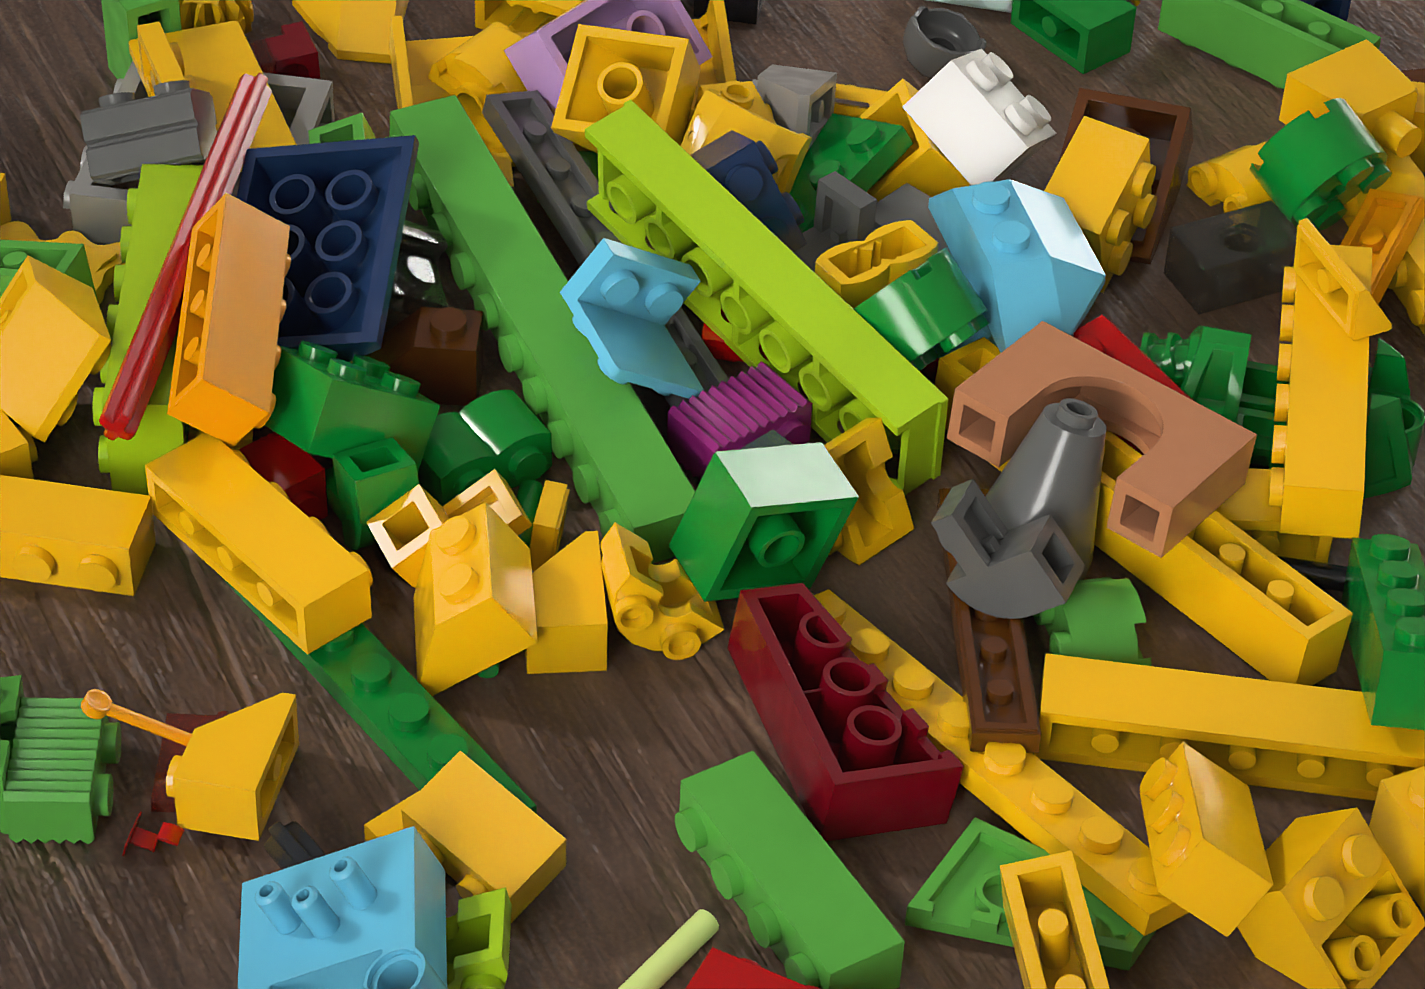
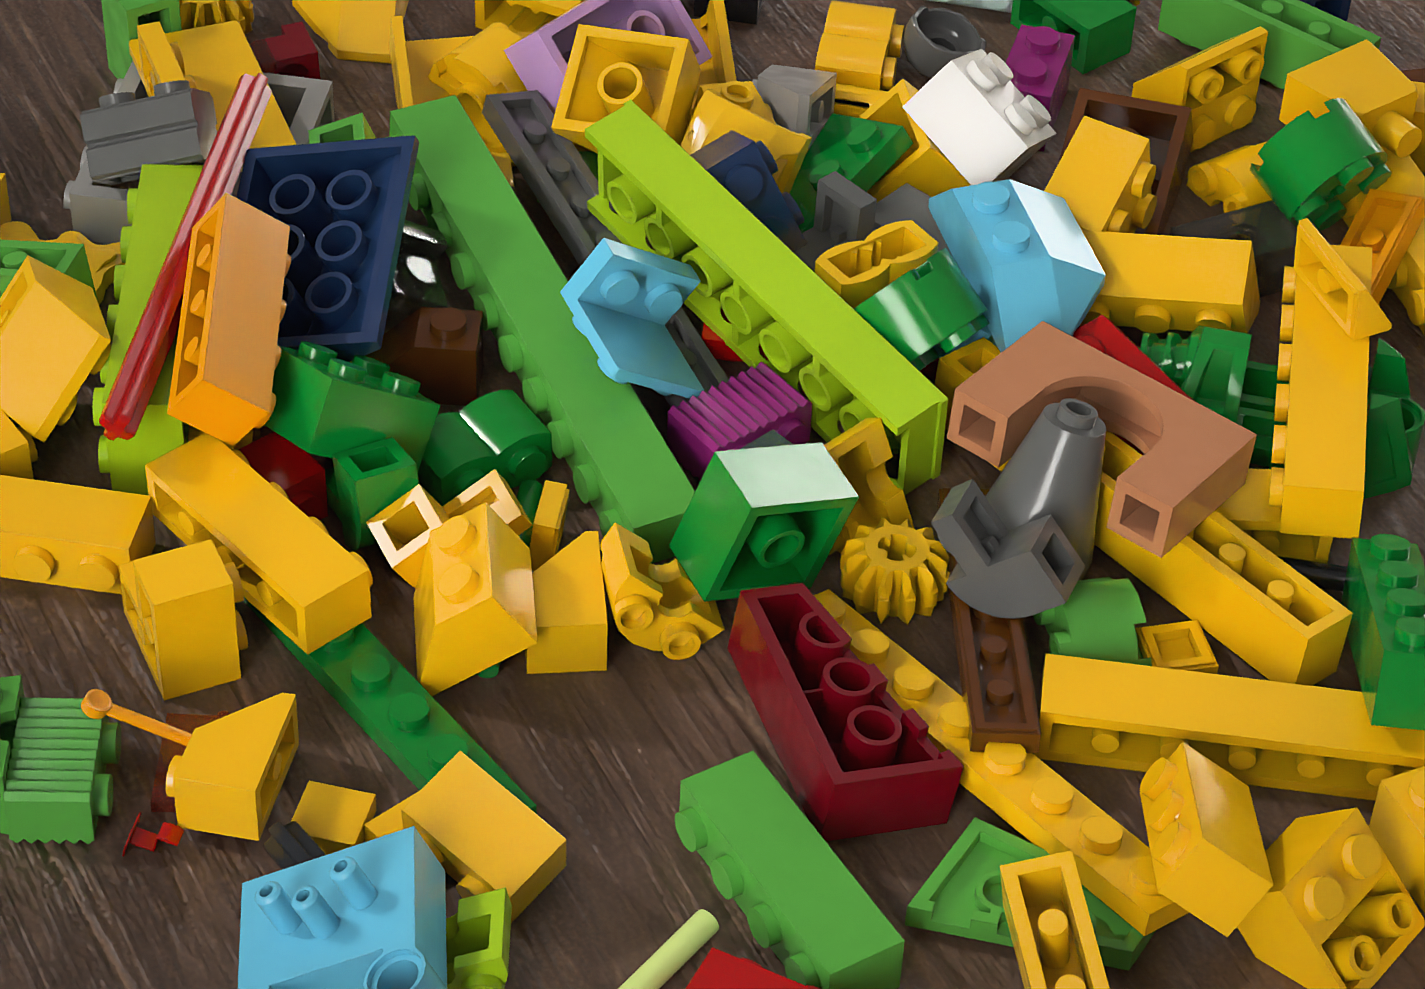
none -> yellow brick [119,539,248,701]
none -> yellow tile [291,780,377,855]
none -> yellow brick [815,0,905,104]
none -> yellow gear [840,517,950,625]
none -> magenta brick [1006,24,1075,152]
none -> yellow slope [1080,230,1260,333]
none -> yellow slope [1131,26,1268,152]
none -> yellow tile [1136,620,1219,674]

